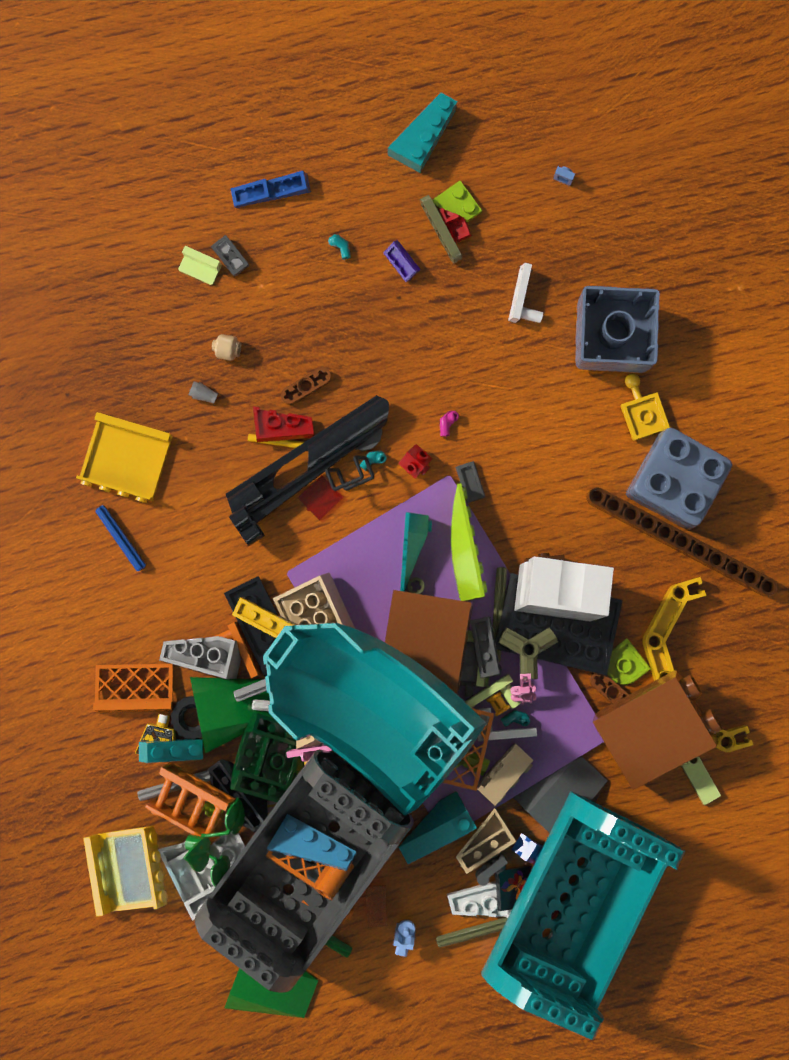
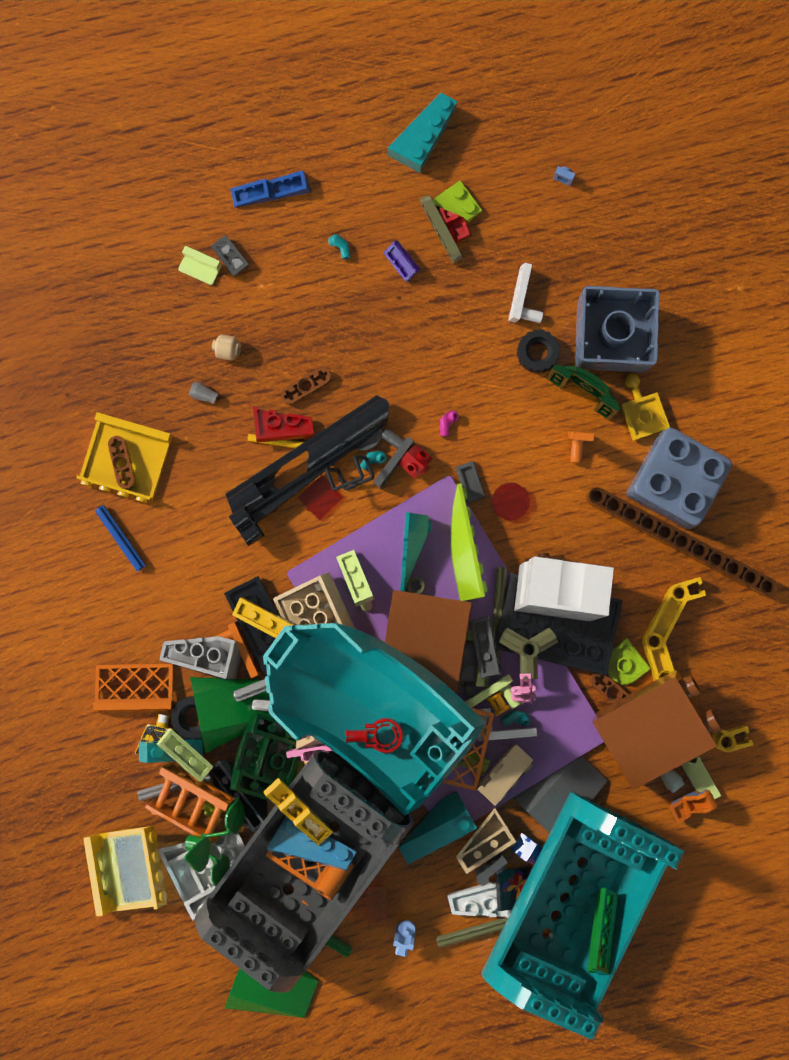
none -> dark orange beam [108,436,136,490]
none -> yellowish green piece [157,729,213,782]
none -> yellow slope [263,778,333,846]
none -> yellowish green piece [336,550,374,611]
none -> red pin [345,717,403,753]
none -> dark grey piece [373,428,415,490]
none -> clear red tile [492,483,530,521]
none -> black tyre [517,329,560,373]
none -> dark green slope [546,365,620,420]
none -> orange piece [567,431,594,463]
none -> green fence [587,888,618,974]
none -> light aqua cone [660,770,685,793]
none -> orange animal [669,789,717,823]

